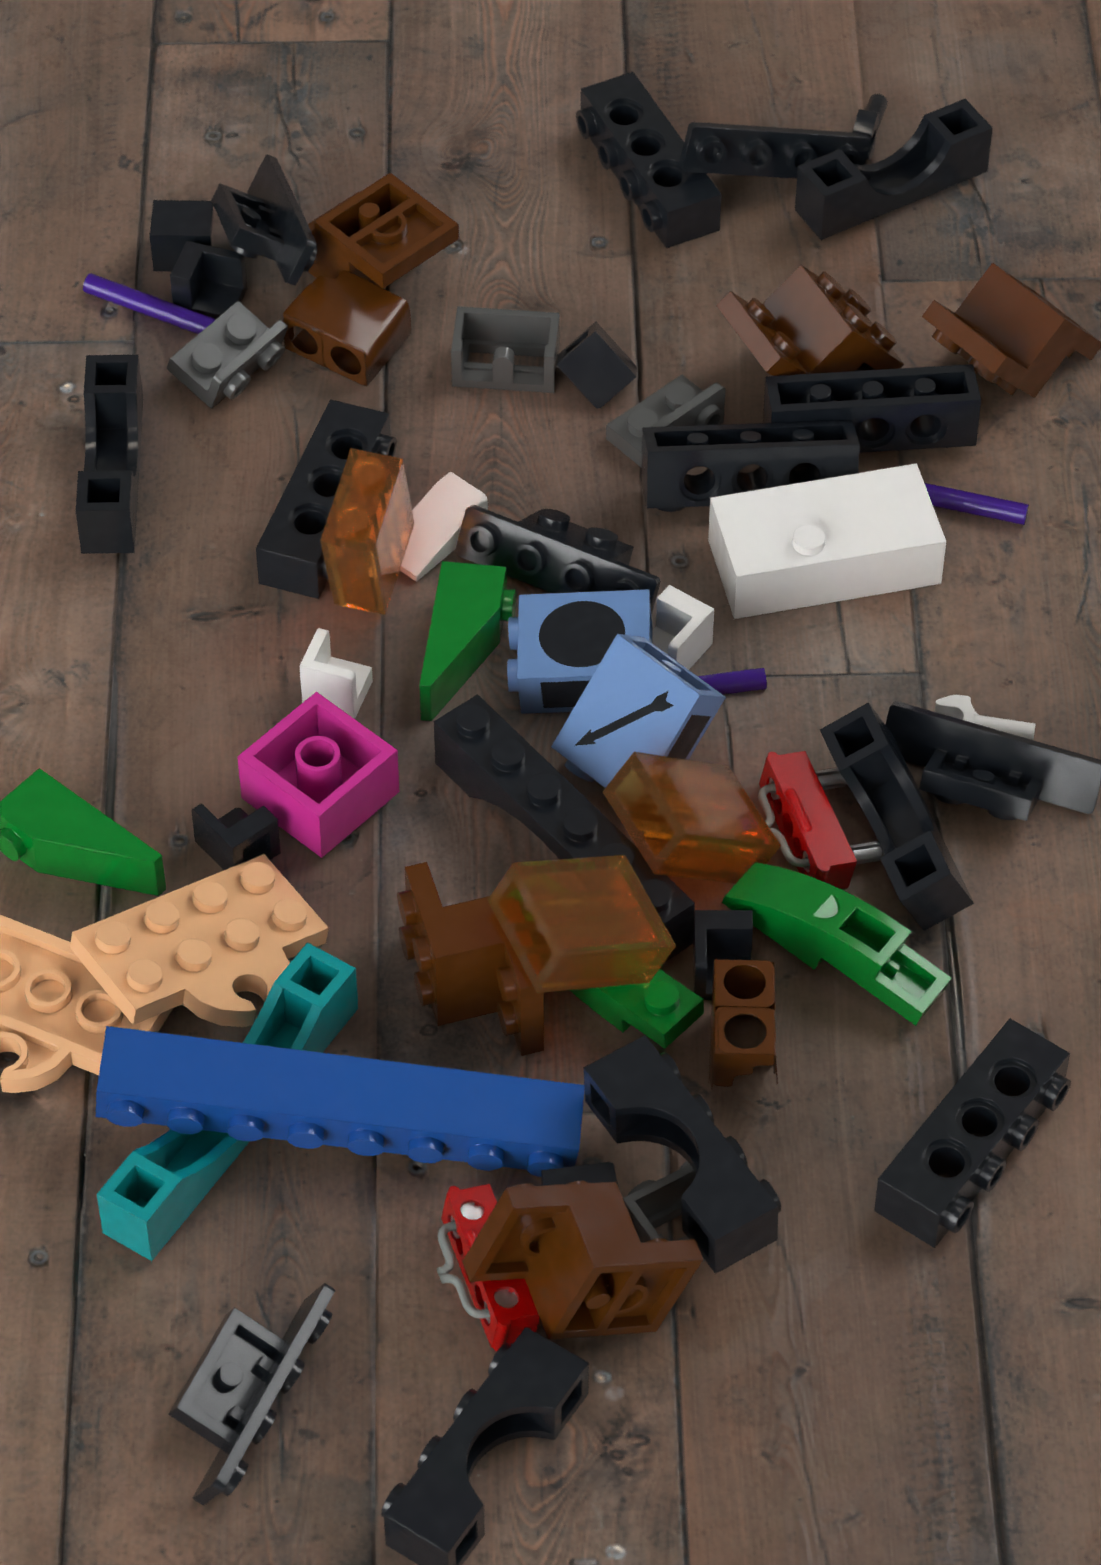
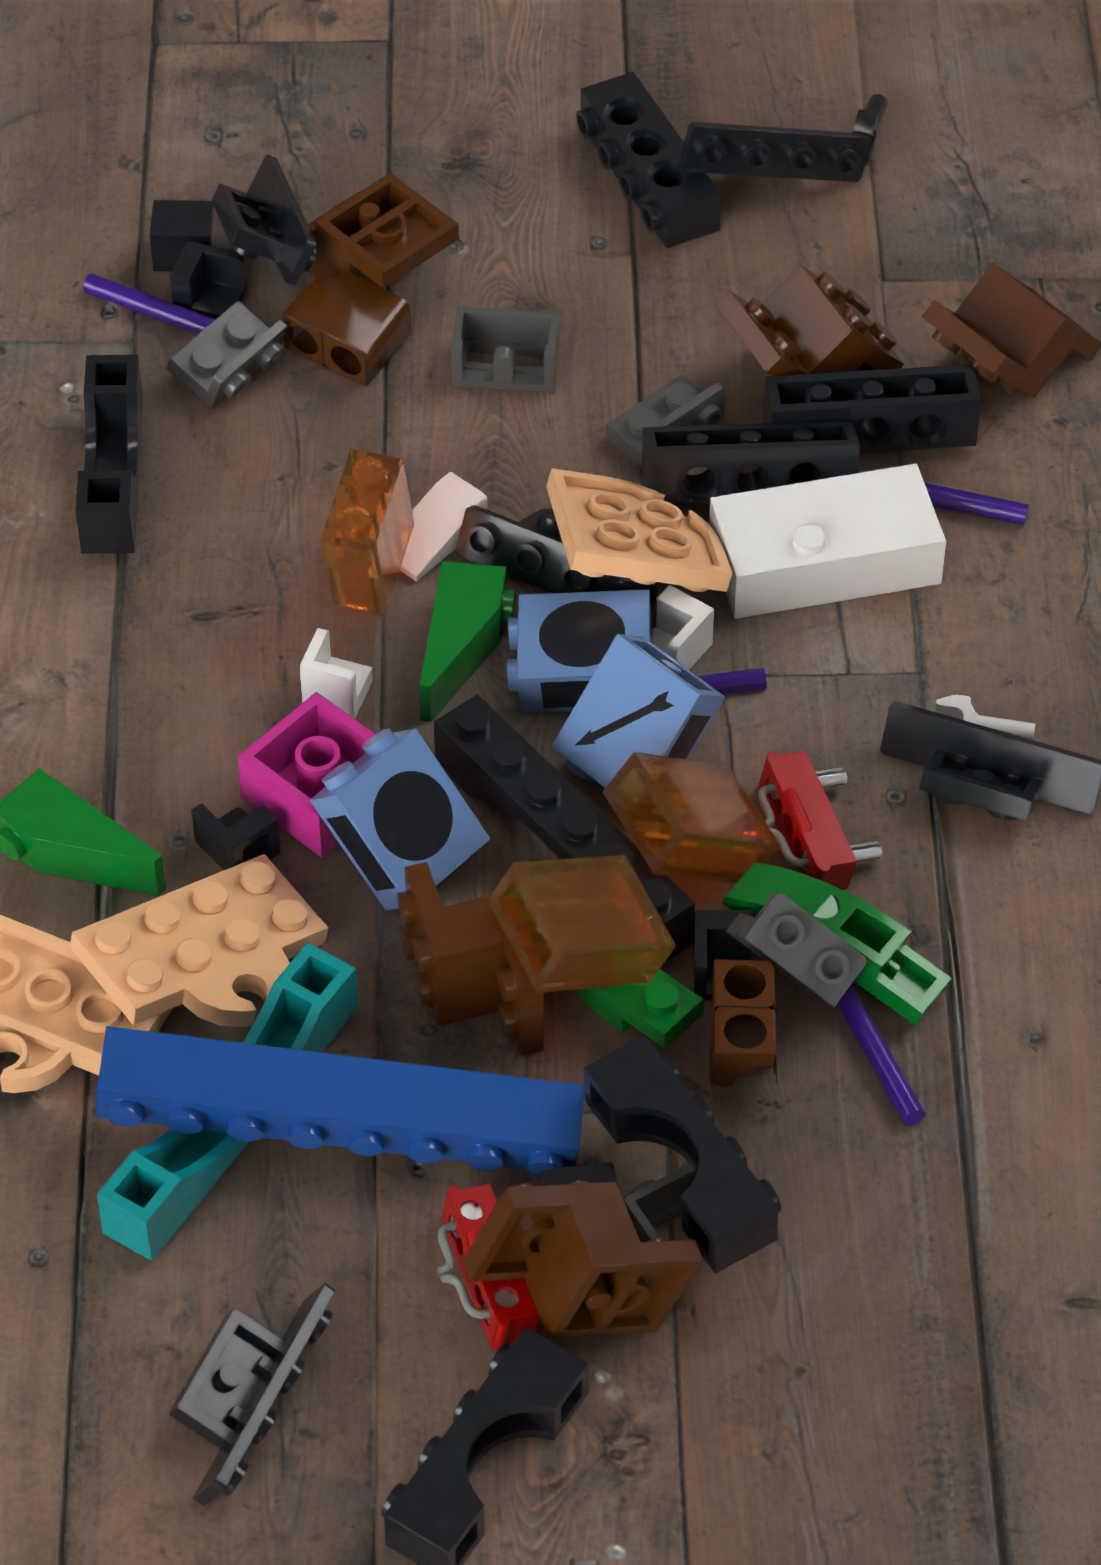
black brick [256,399,397,599] -> none
black panel [557,321,637,409] -> none
black arch [795,98,993,240] -> none
black arch [820,702,974,931] -> none
black brick [874,1018,1071,1248] -> none
none -> brick [310,728,491,910]
none -> light nougat plate [546,468,733,592]
none -> dark grey bracket [726,892,867,1007]
none -> dark purple bar [837,984,926,1126]

